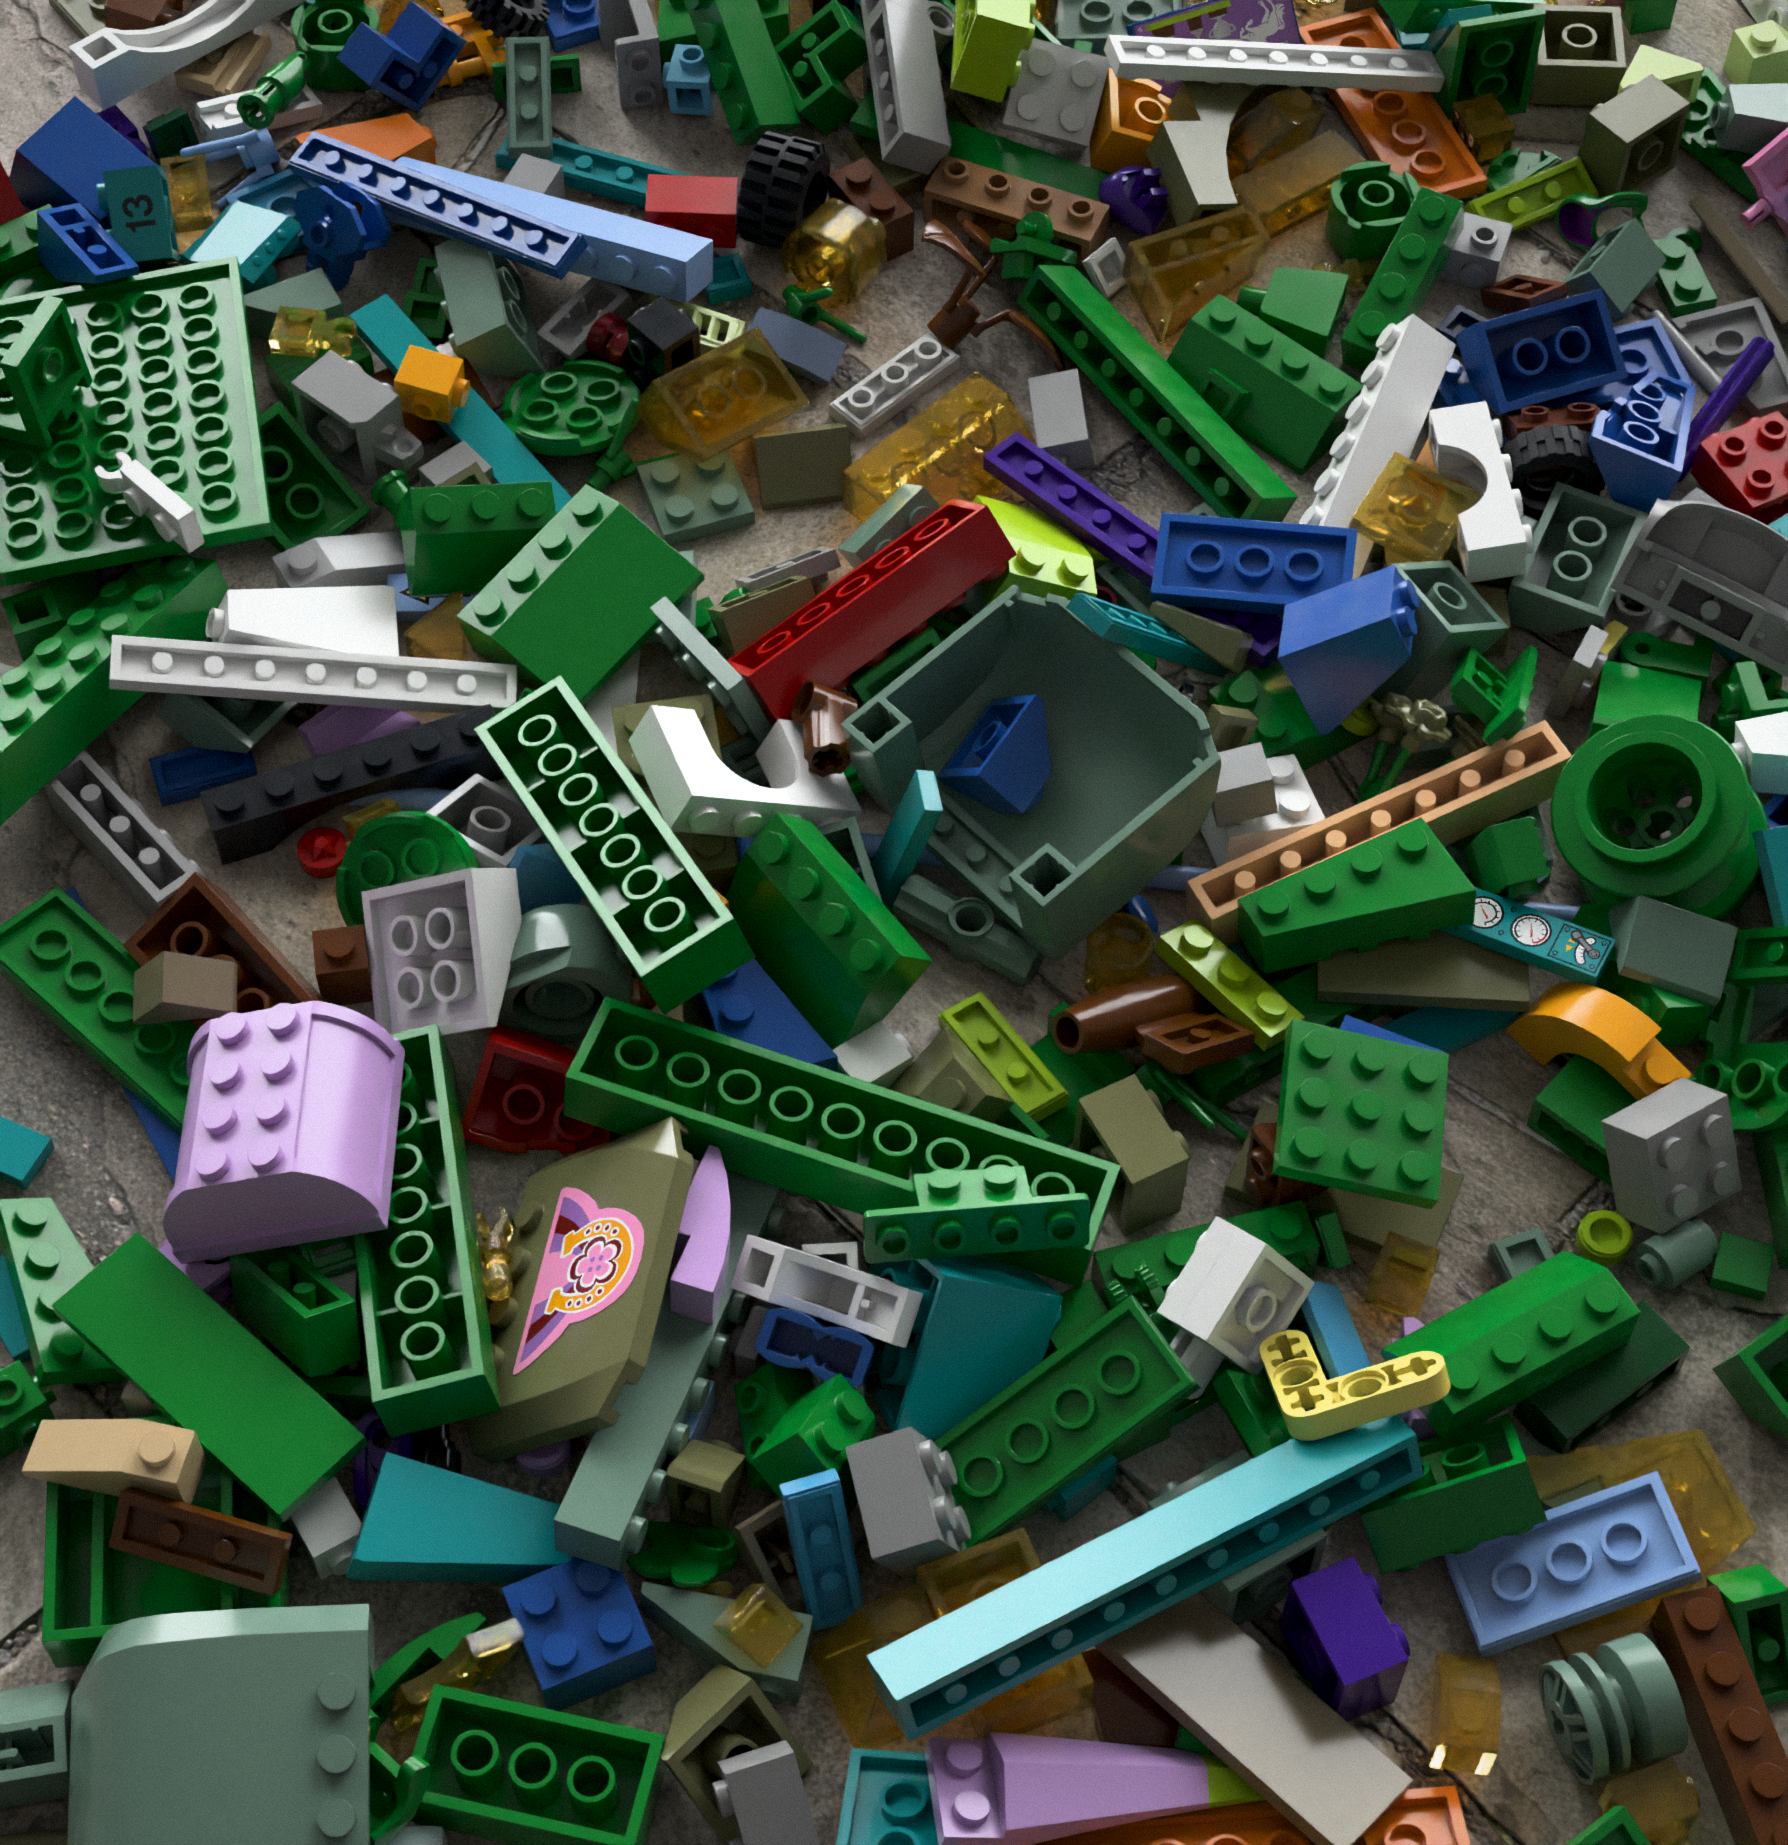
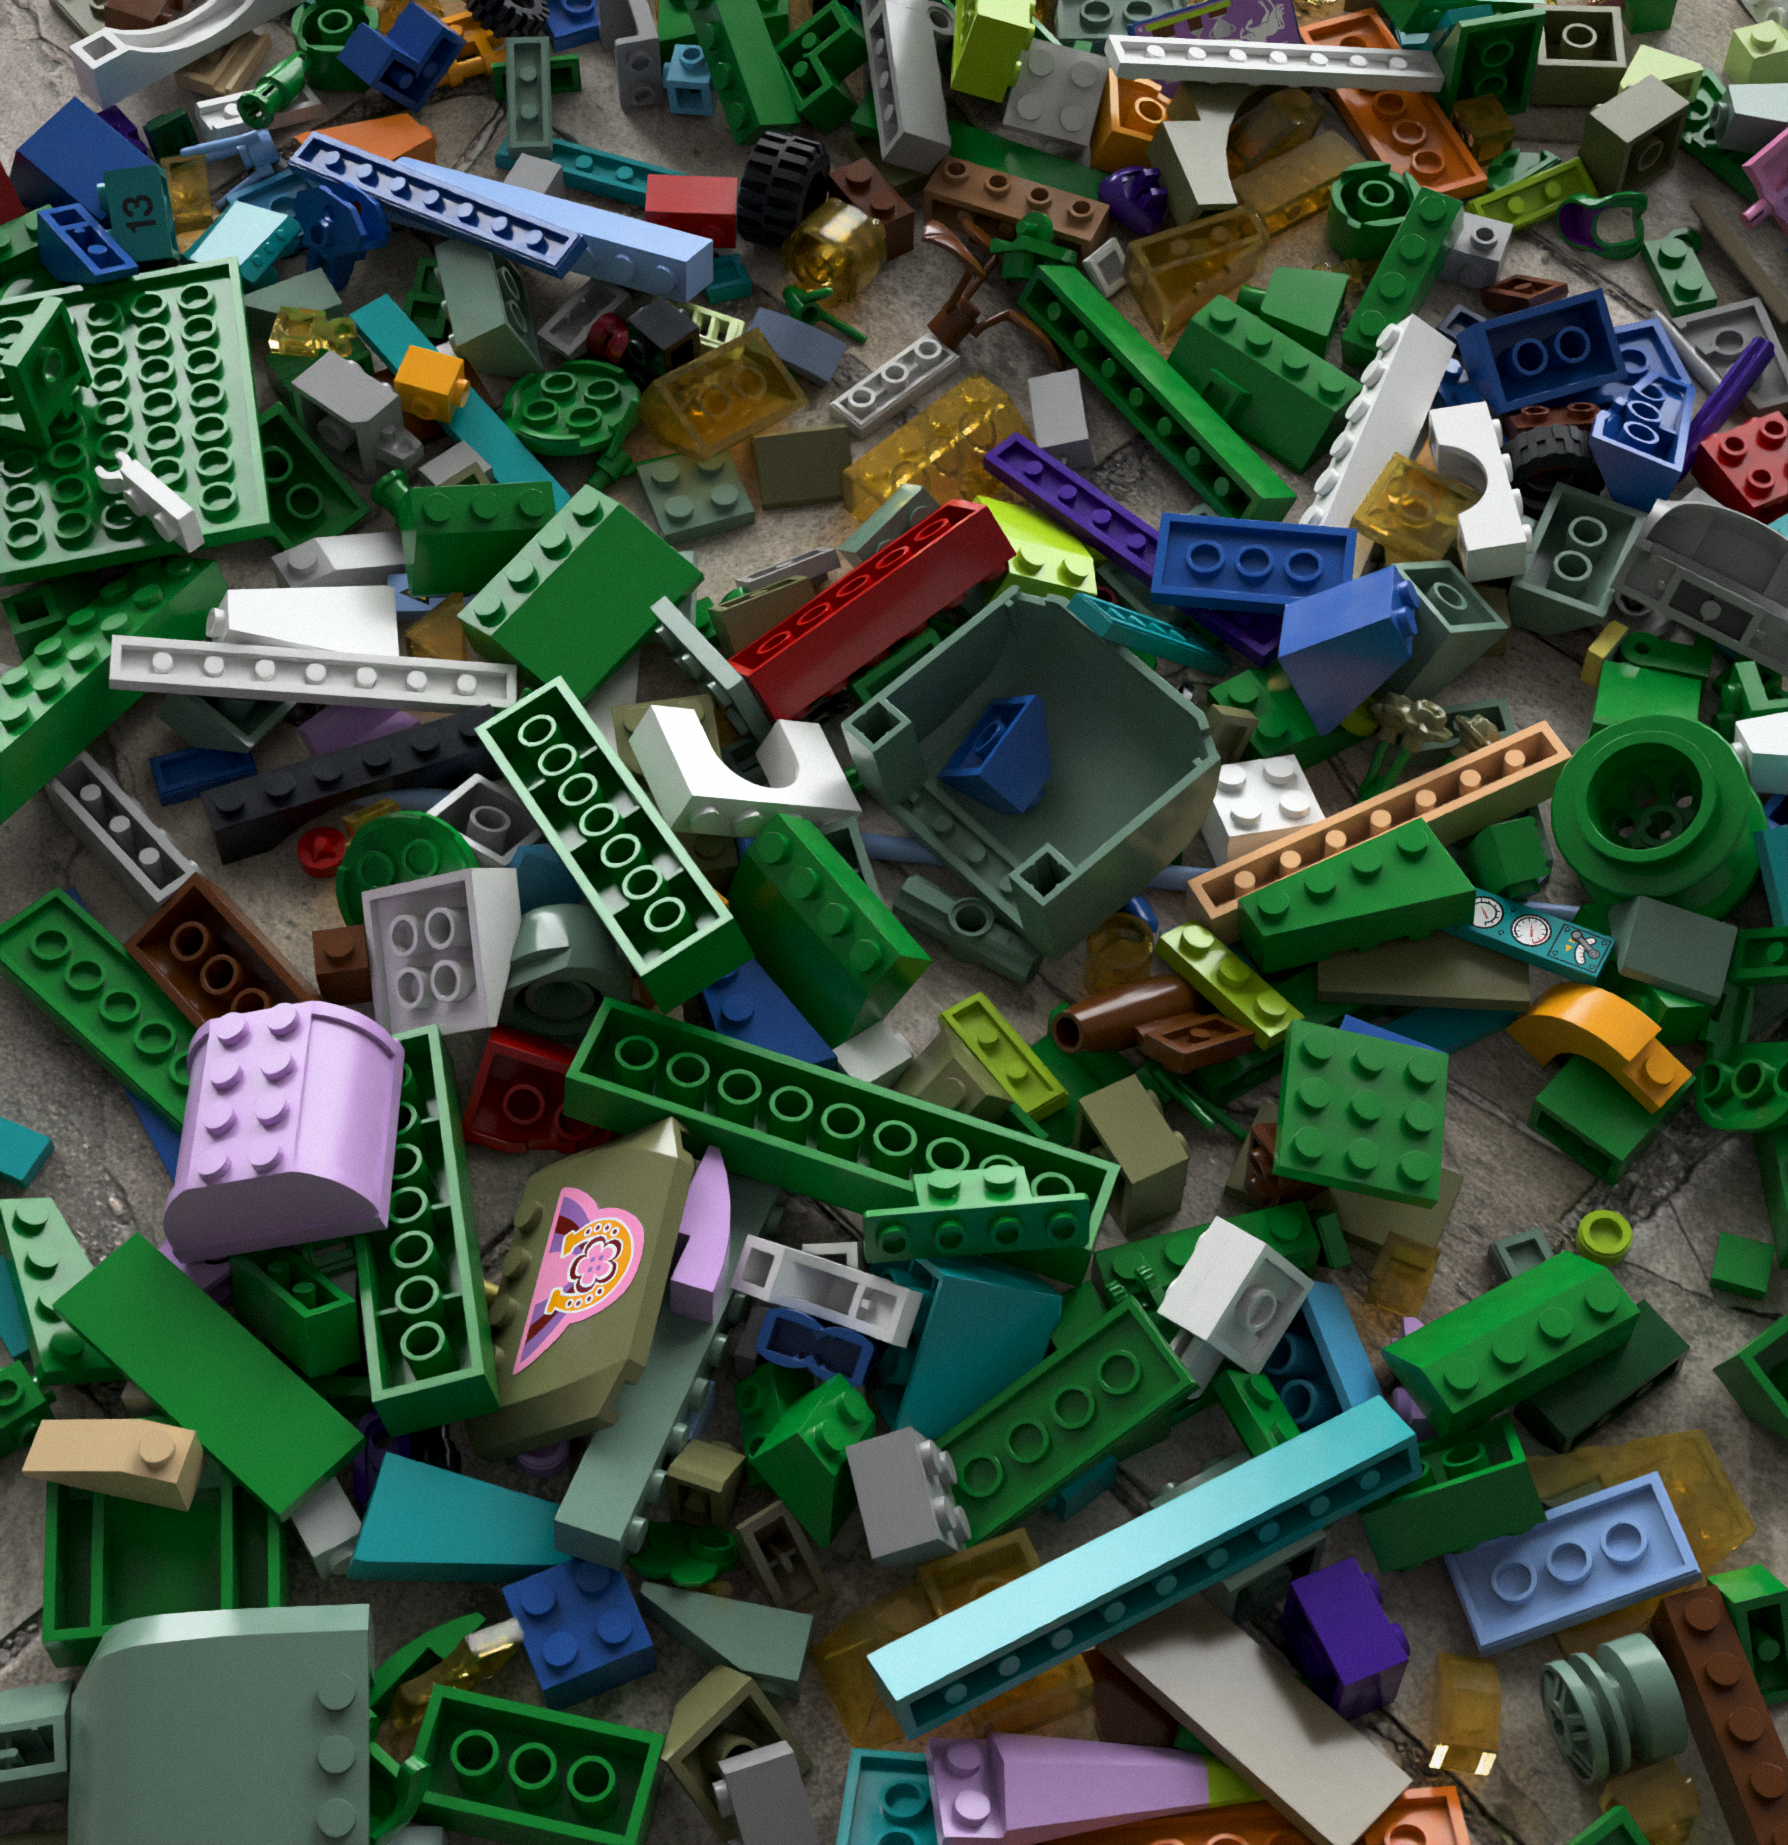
reddish brown plate [108,1486,293,1596] -> none
dark tan slope [133,951,238,1025] -> none
clear yellow piece [475,1206,513,1301] -> none
clear yellow slope [713,1583,804,1668] -> none
dark azure tile [779,1468,867,1632] -> none
reddish brown piece [791,679,858,777] -> none
teal tile [871,770,943,907] -> none
olive slope [1149,600,1254,673] -> none
light grey brick [1211,742,1278,828] -> none
light yellow beam [1259,1330,1451,1441] -> none
green bracket [1449,645,1538,747] -> none
light grey plate [1544,625,1609,722] -> none
sand green brick [1563,218,1667,323] -> none
light grey brick [1601,1077,1742,1235] -> none
sand green brick [1635,1217,1719,1292] -> none

